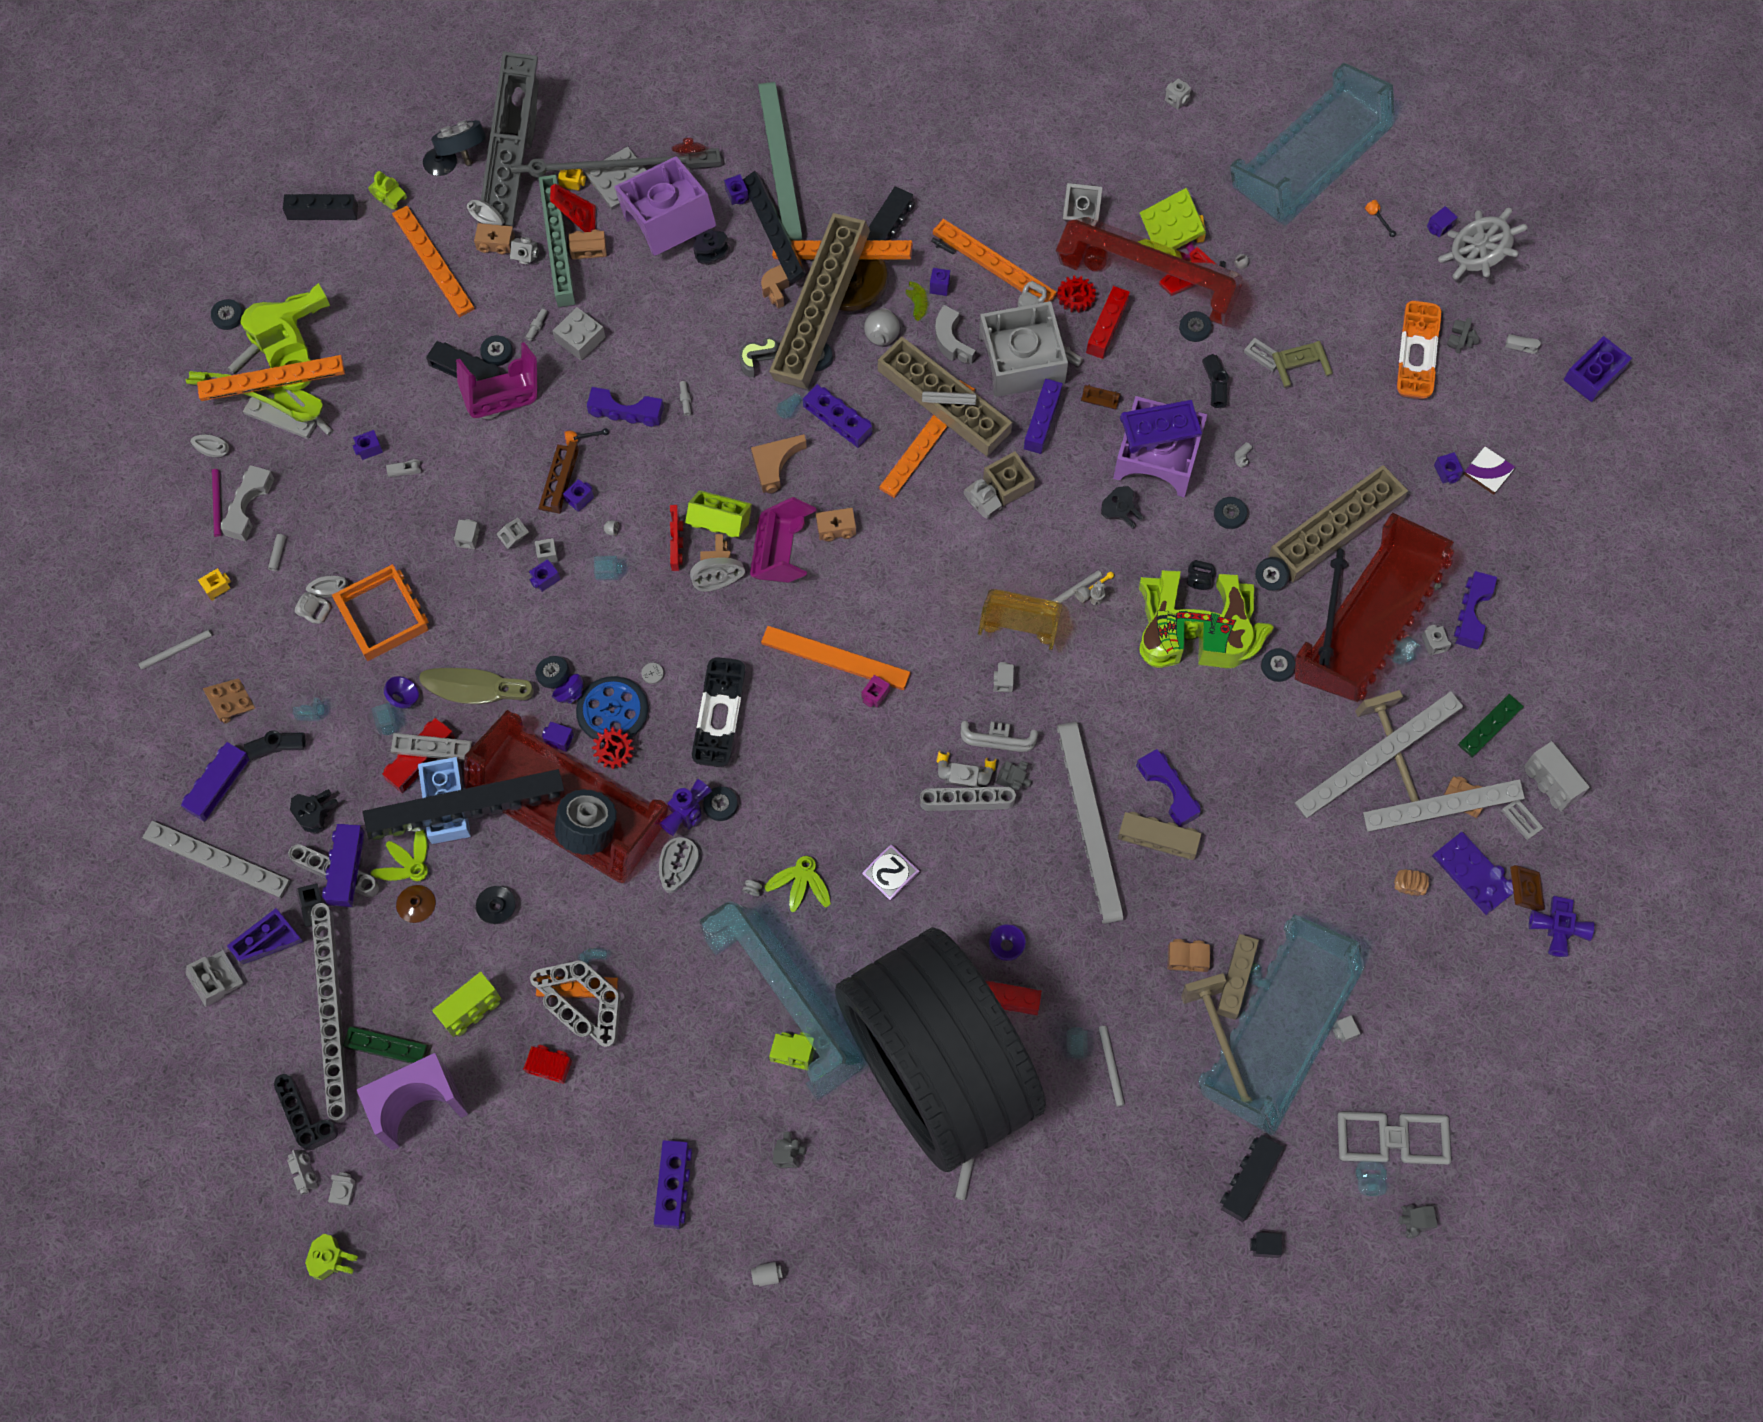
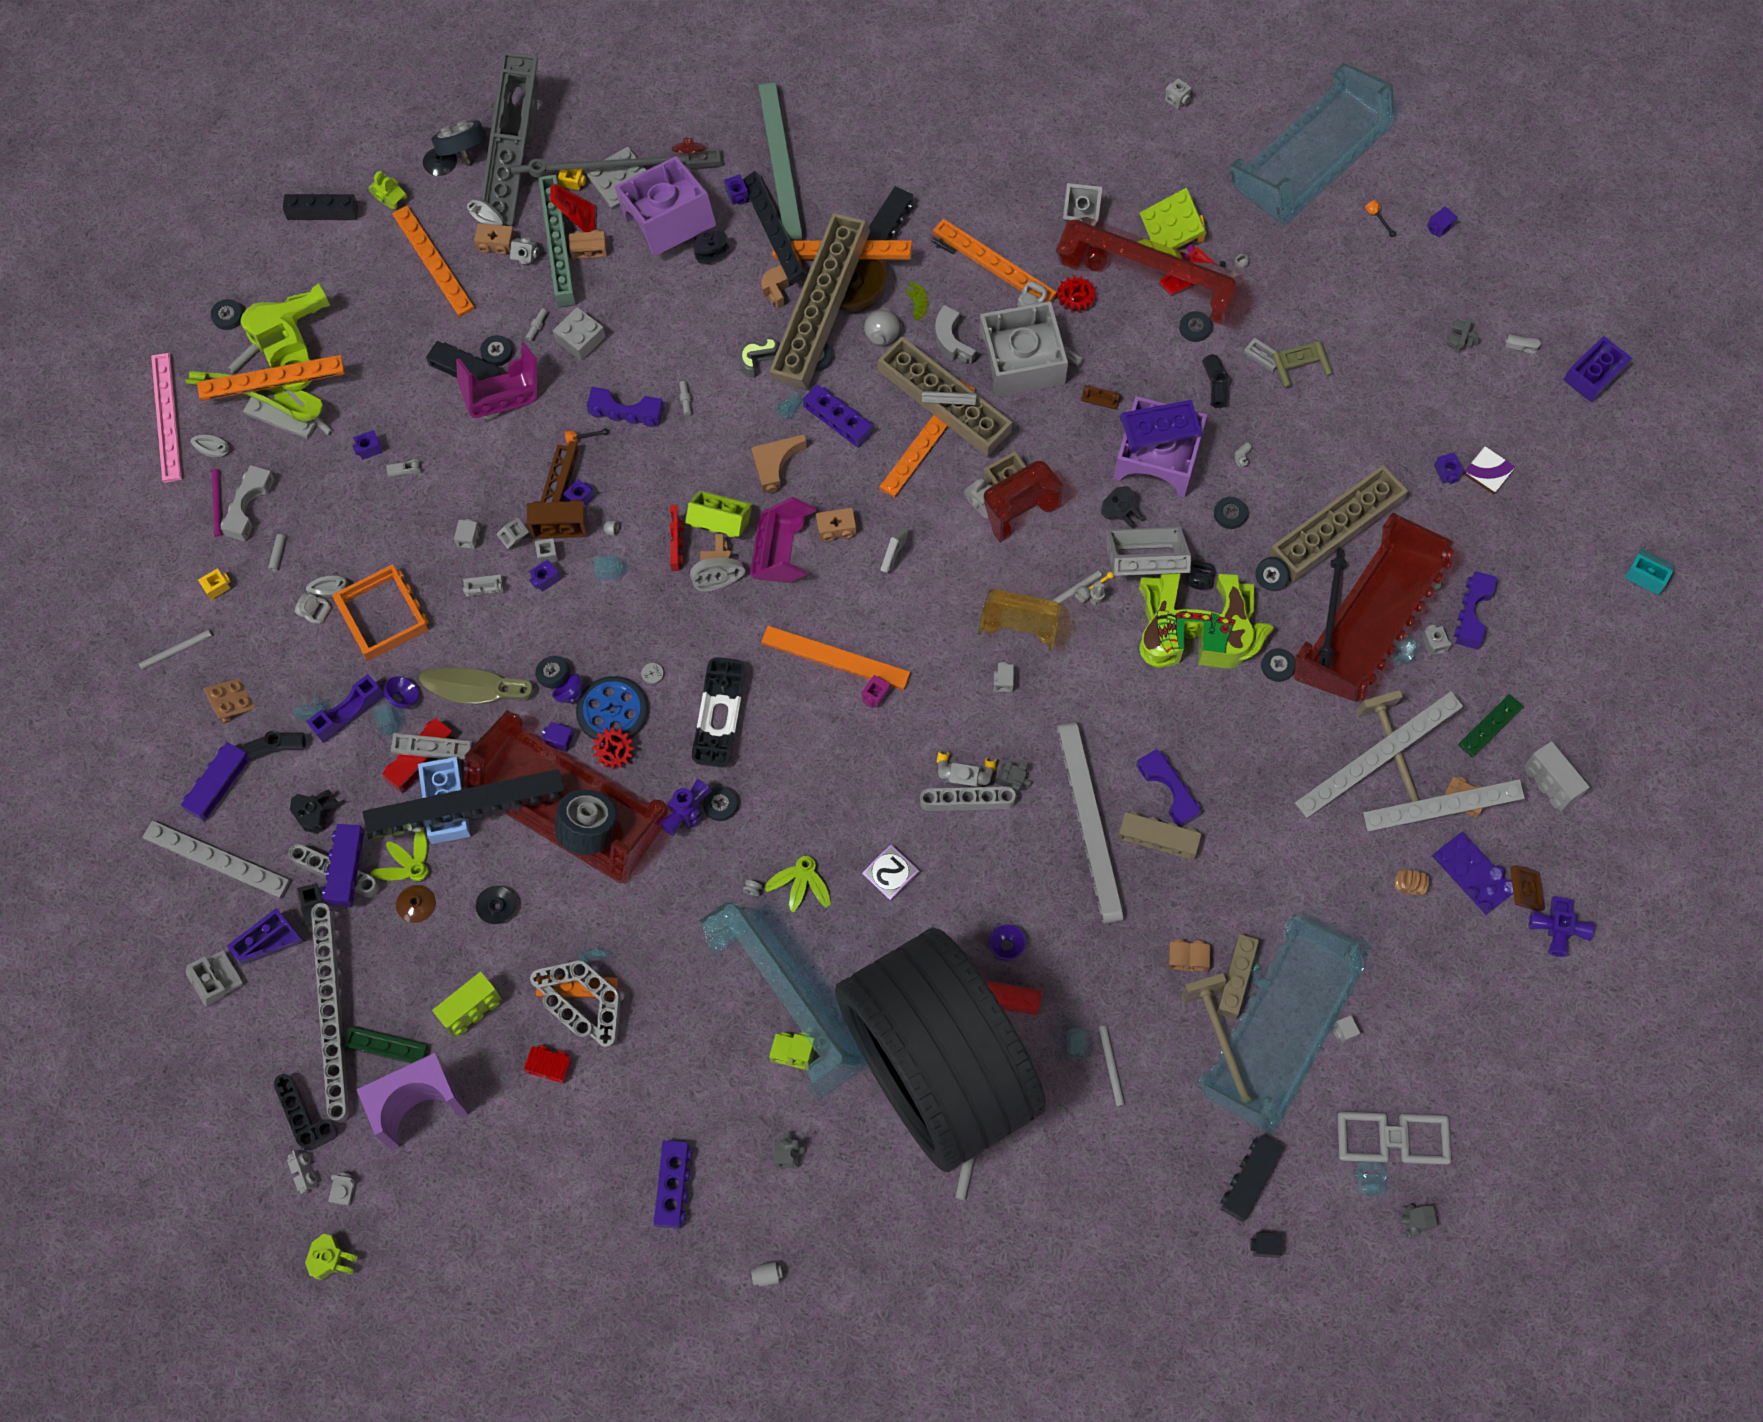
light grey piece [659,837,699,893] -> none
dark purple brick [930,268,950,296] -> none
light grey piece [960,721,1038,752] -> none
dark purple brick [1024,378,1063,454] -> none
red brick [1086,286,1130,359] -> none
orange piece [1397,301,1441,399] -> none
light grey piece [1438,208,1528,280] -> none
light grey tile [1501,800,1543,841] -> none
none -> bright pink tile [151,353,182,483]
none -> dark purple arch [306,674,384,743]
none -> light grey hinge [463,574,503,596]
none -> reddish brown brick [527,500,588,539]
none -> light grey tile [880,527,909,572]
none -> clear red windscreen [983,461,1063,542]
none -> light grey piece [1106,527,1191,576]
none -> teal slope [1624,547,1675,595]

